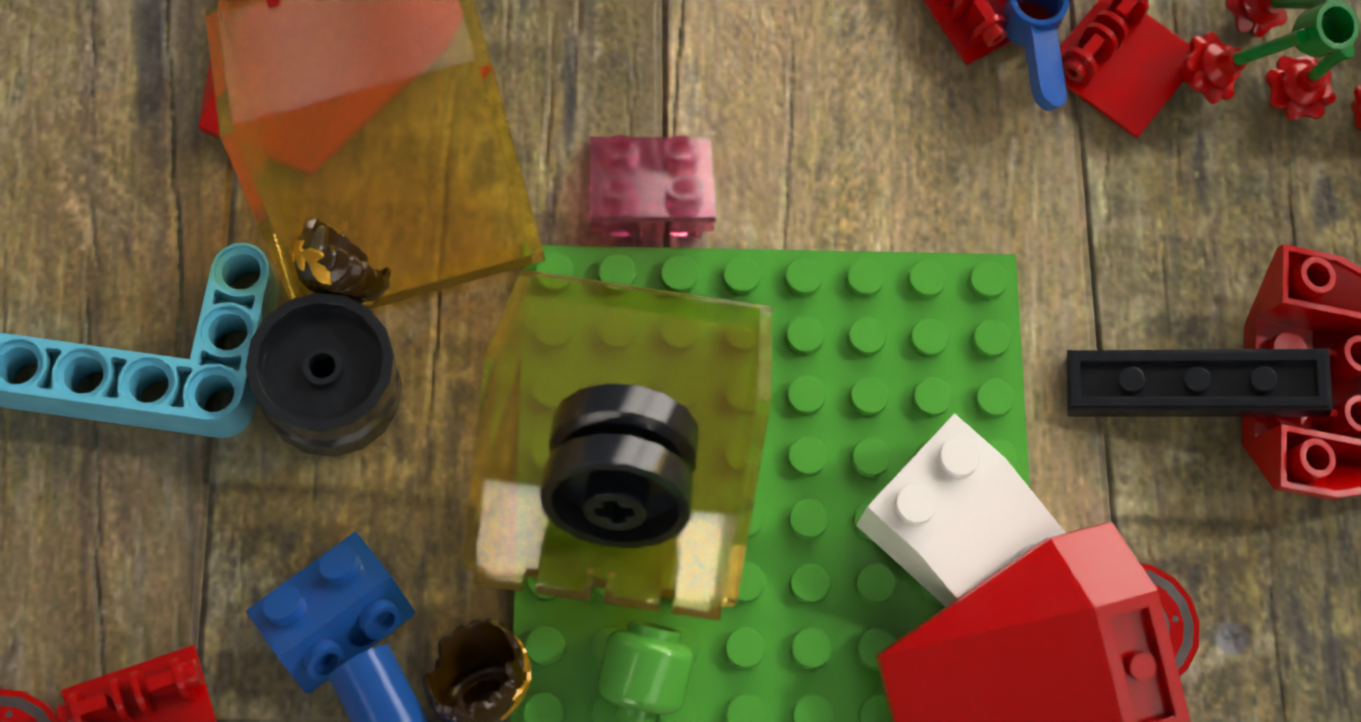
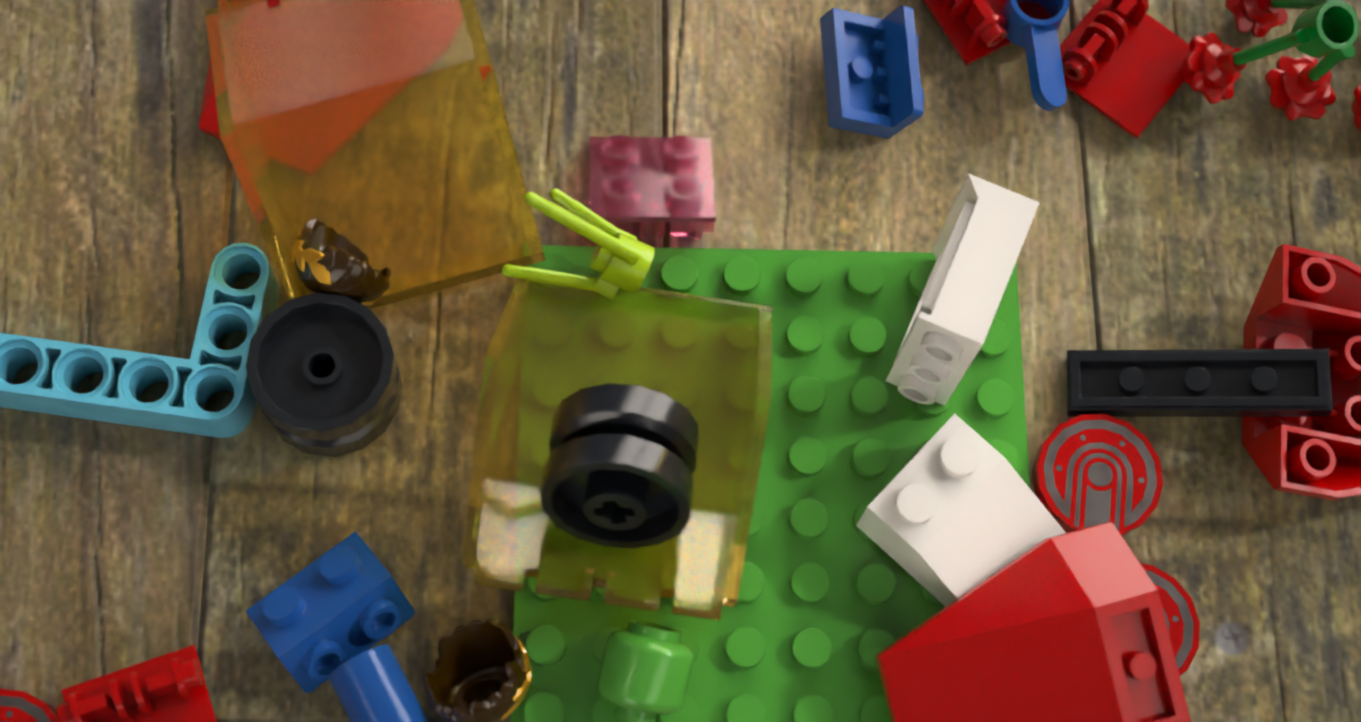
none -> lime plant [502,188,655,300]
none -> blue bracket [820,5,924,139]
none -> white window [886,173,1039,406]
none -> tile [1032,414,1164,536]

